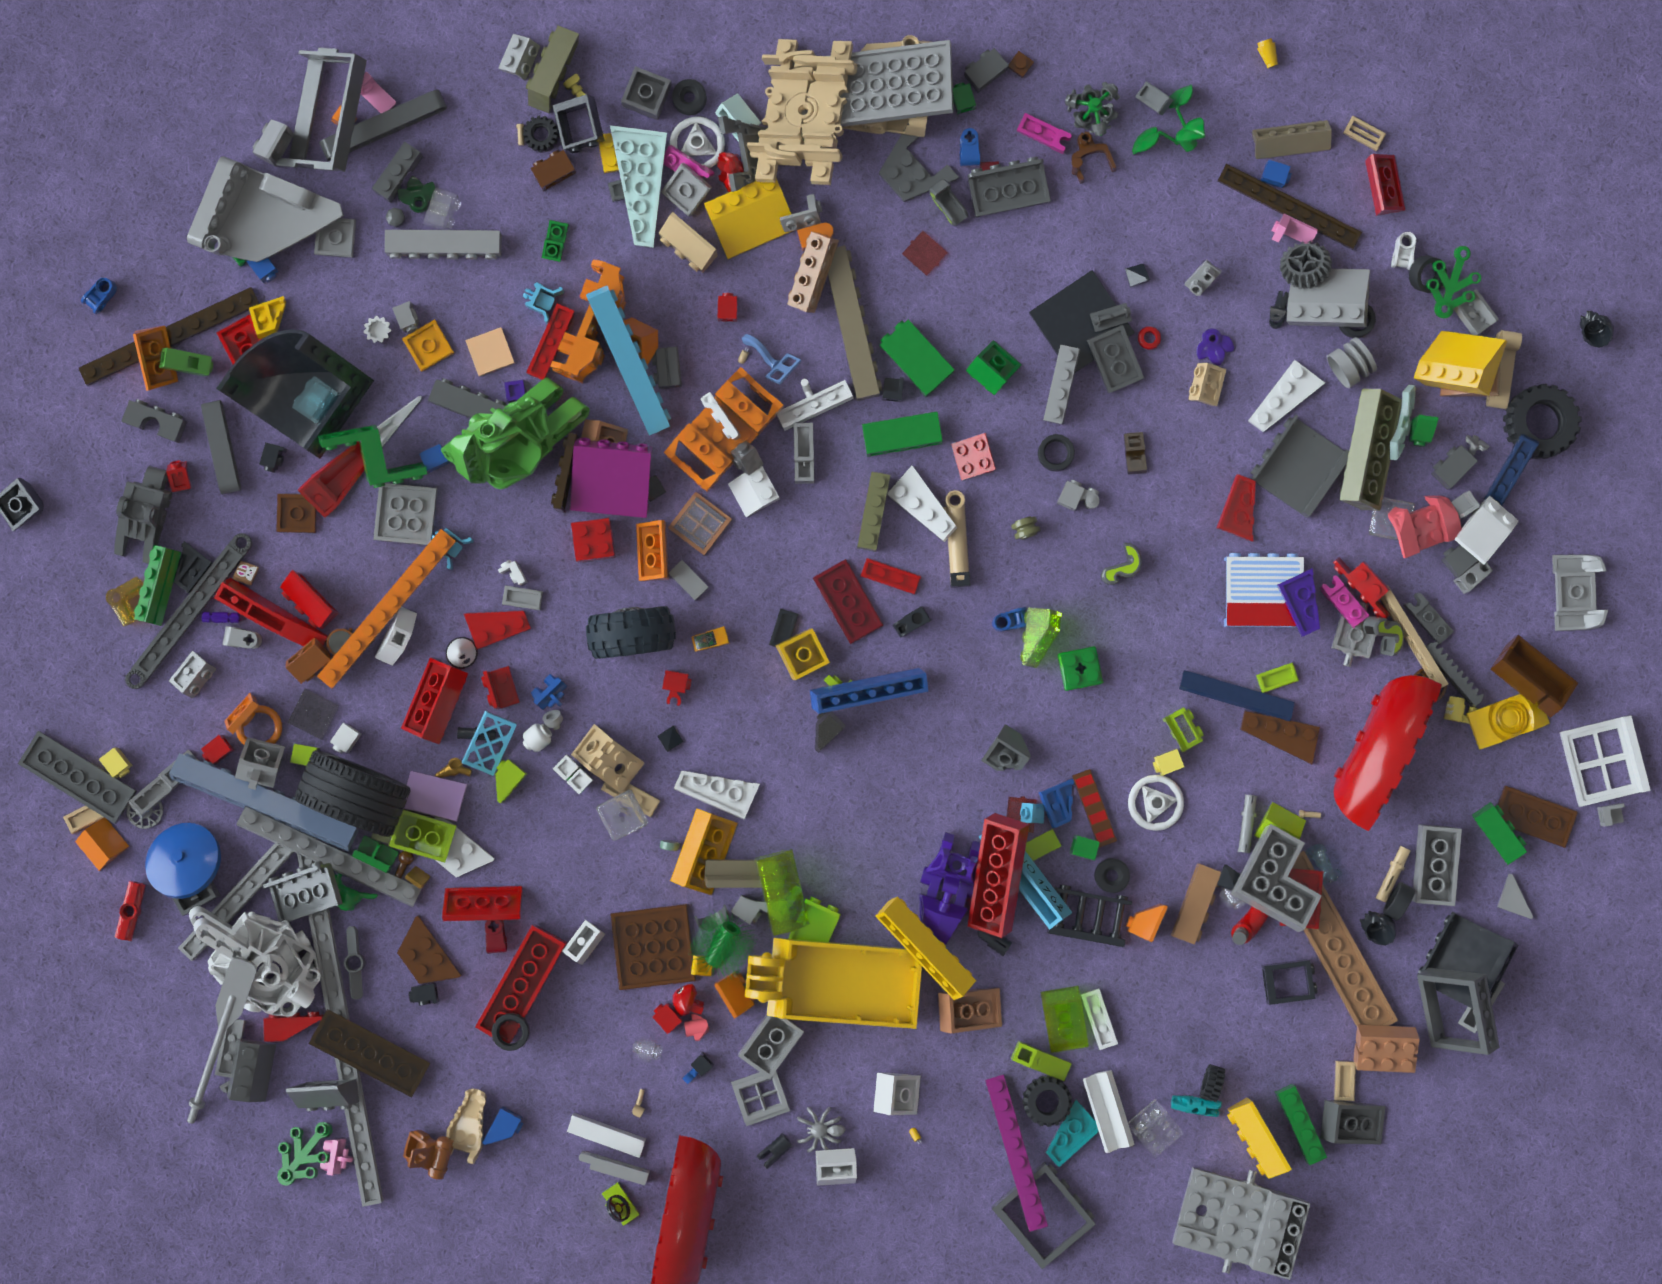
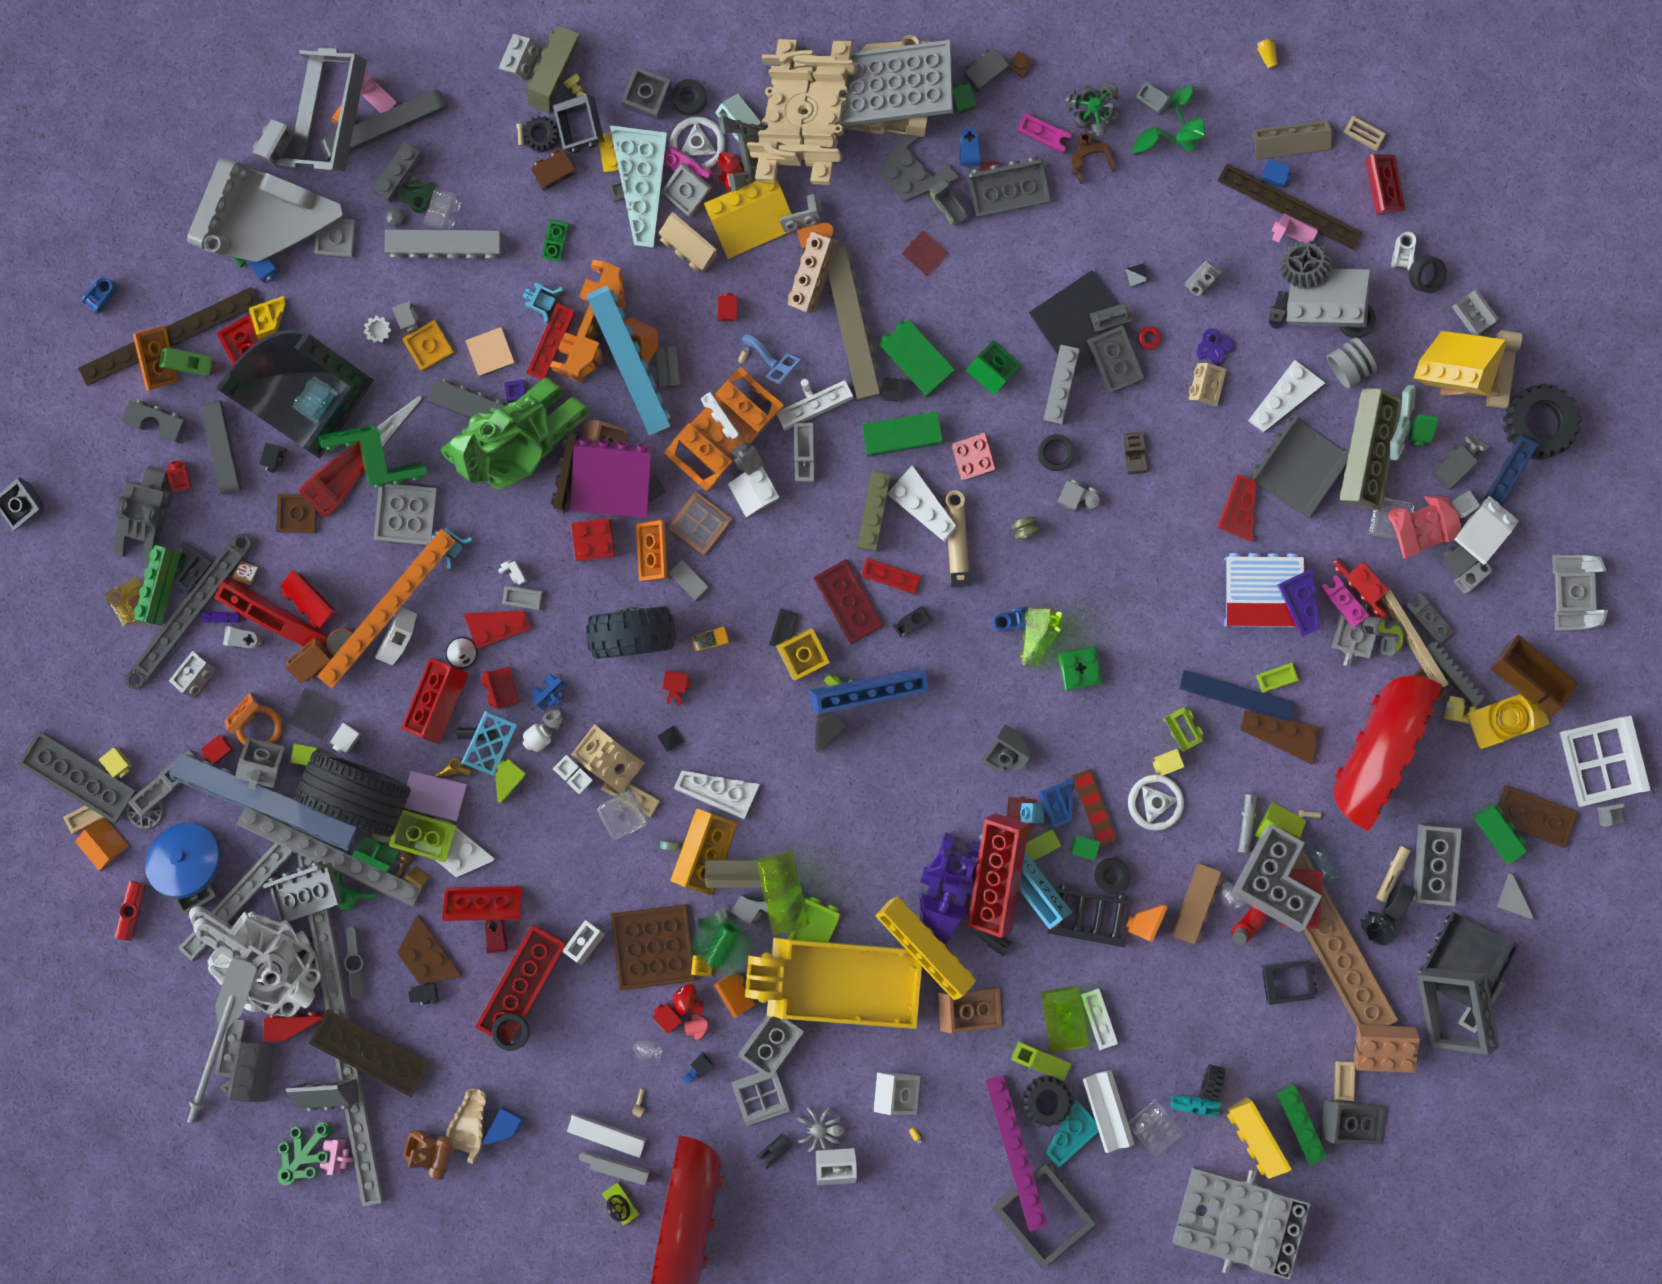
blue brick [419,444,450,473] -> none
dark grey animal [1101,543,1142,585] -> none
black slope [1217,864,1241,890] -> none
green plant [1426,246,1481,319] -> none
black hair [1580,310,1614,348] -> none

